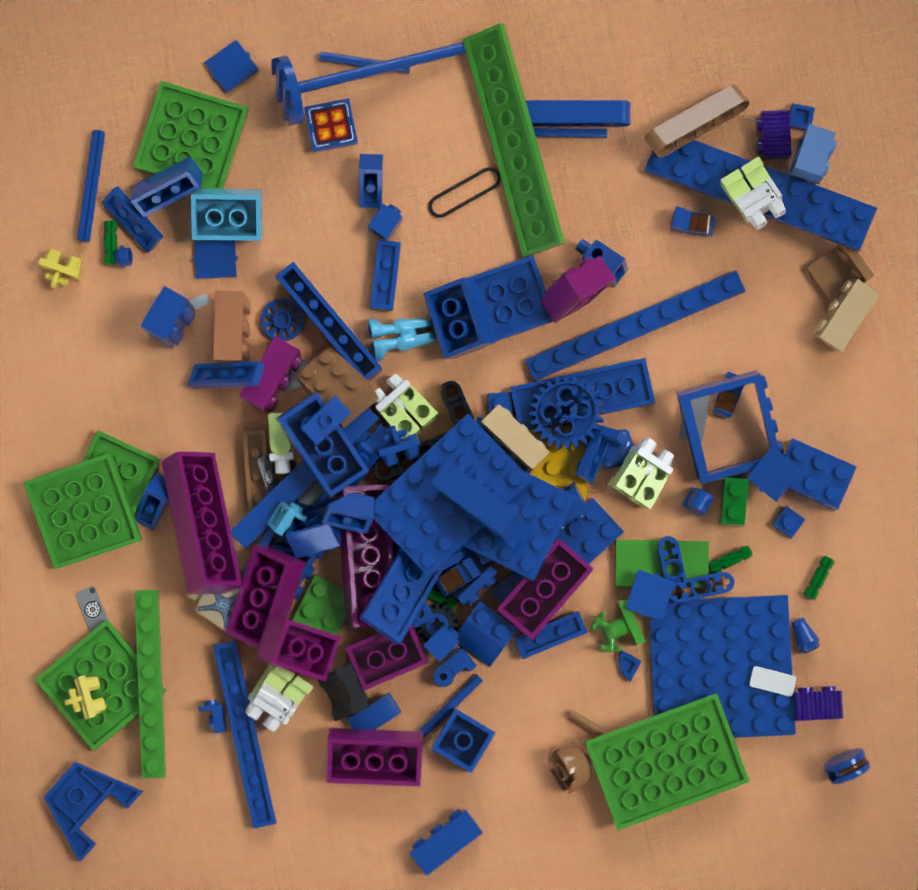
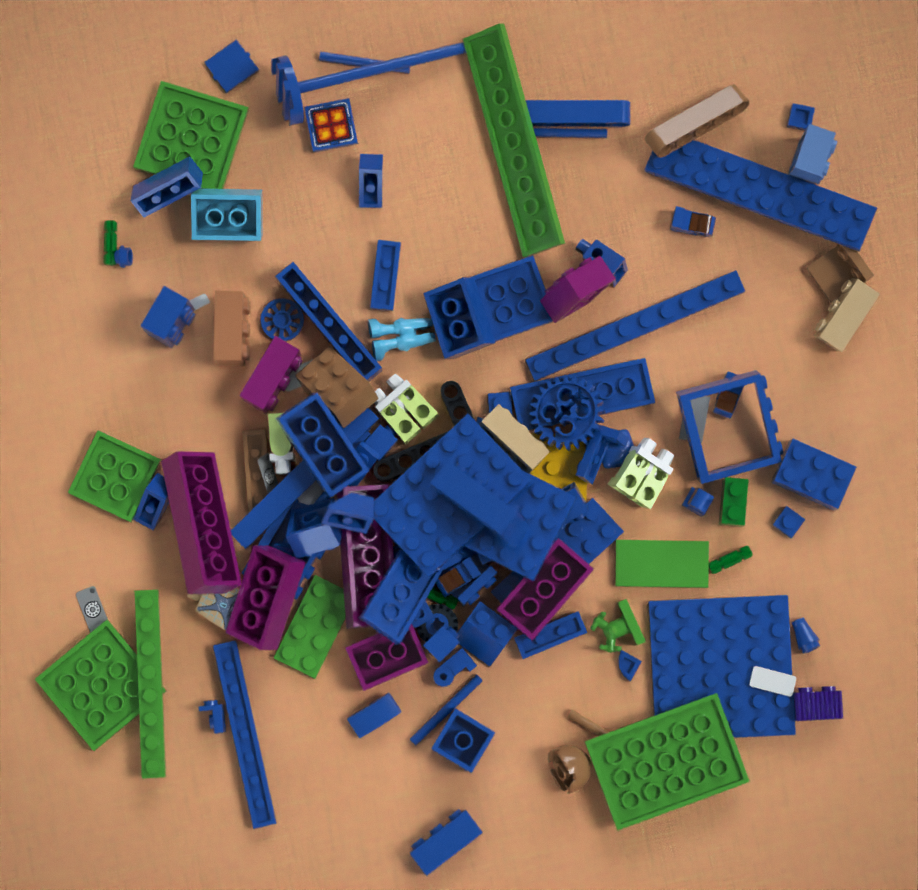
bright green plate [23,452,143,569] -> none
light yellow hips [38,248,83,289] -> none
blue wing [44,762,143,862] -> none
light yellow hips [64,675,106,720] -> none
blue axle [77,130,105,242] -> none
blue plate [102,186,164,253] -> none
blue plate [188,361,265,389] -> none
blue piece [193,240,238,279] -> none
hips [245,664,314,732] -> none
magenta brick [256,613,341,682] -> none
medium azure bracket [266,500,307,536] -> none
blue plate [300,395,351,445] -> none
black brick [317,664,369,722] -> none
magenta brick [326,728,423,787] -> none
blue brick [368,204,403,241] -> none
blue hips [376,425,420,466] -> none
black piece [429,167,501,218] -> none
blue piece [625,570,674,621] -> none
blue beam [657,536,734,603] -> none
hips [720,157,786,230] -> none
blue piece [747,446,802,502] -> none
dark purple brick [756,110,792,160] -> none
green axle [804,556,834,600] -> none
blue head [823,748,870,784] -> none

